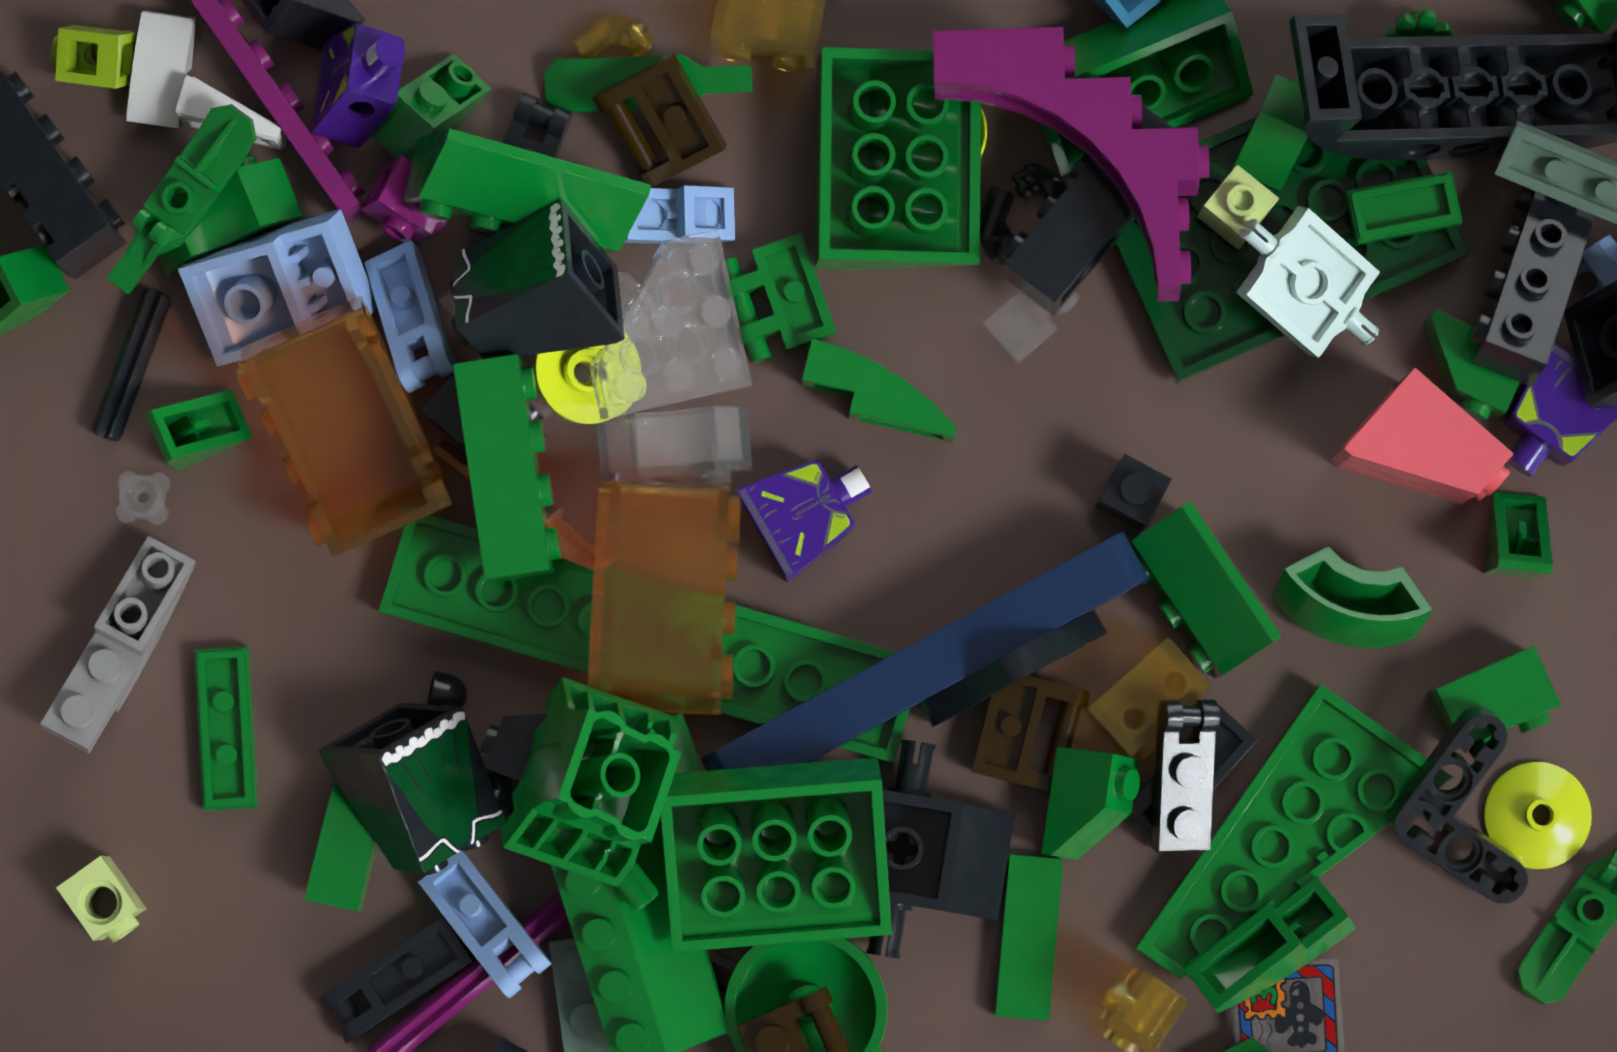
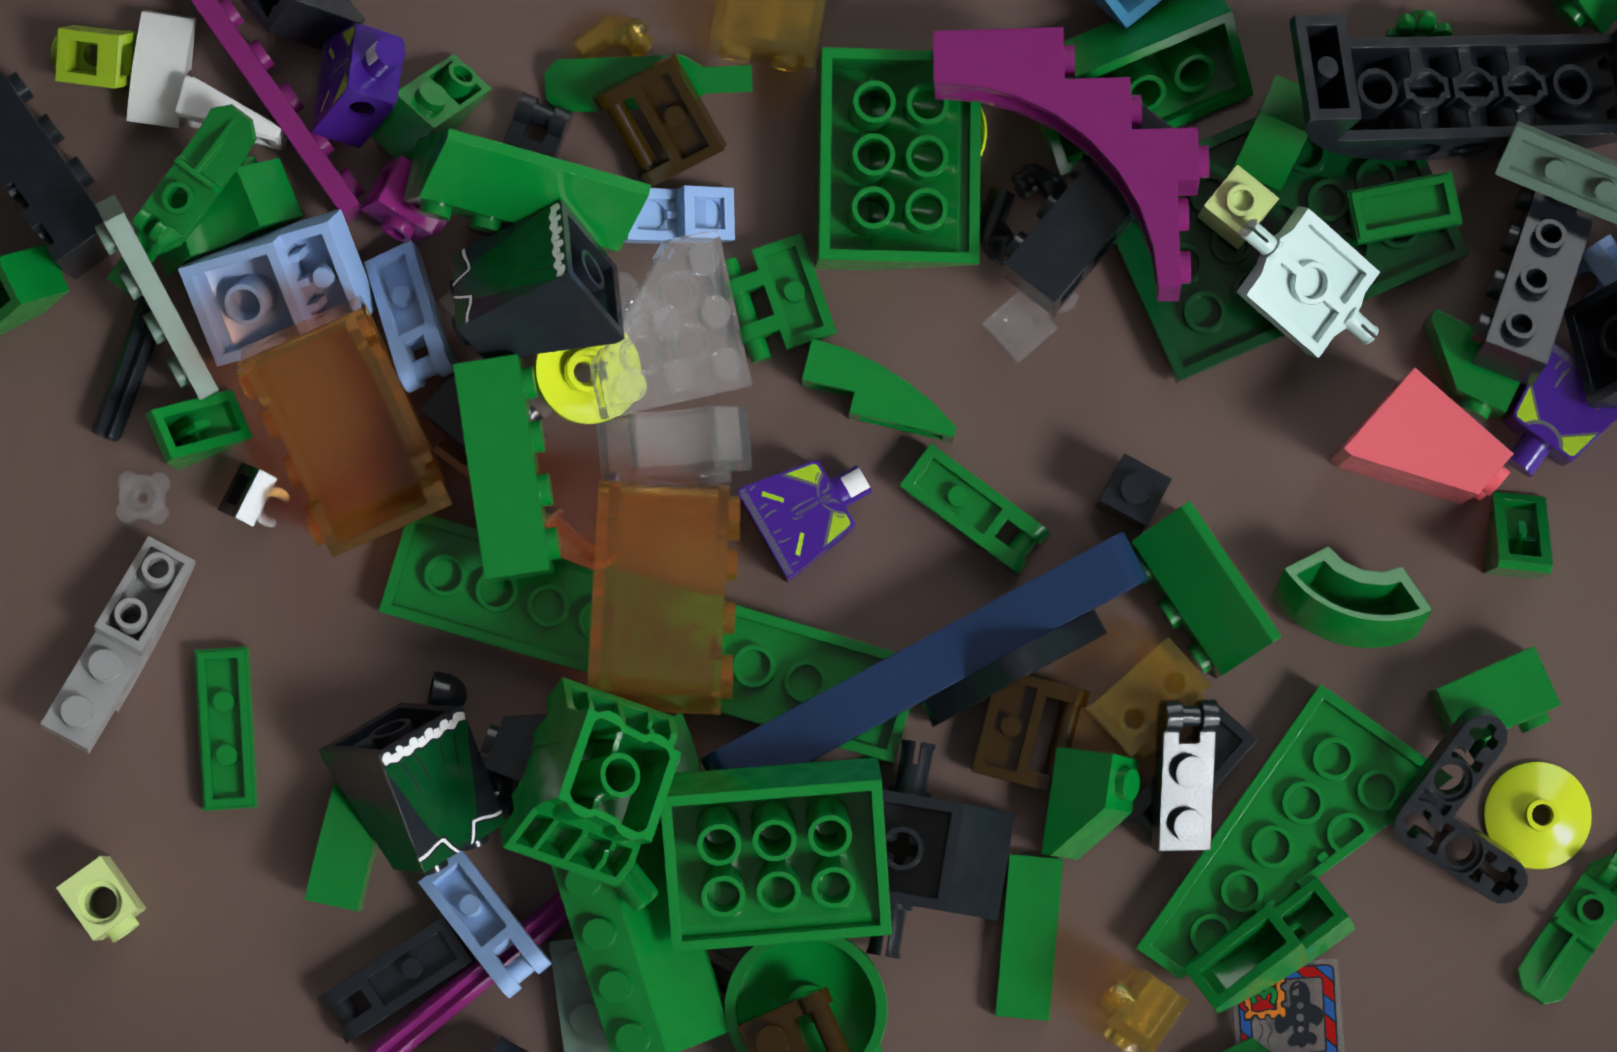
none -> sand green plate [94,195,219,400]
none -> tile [217,462,290,527]
none -> green plate [899,443,1050,576]

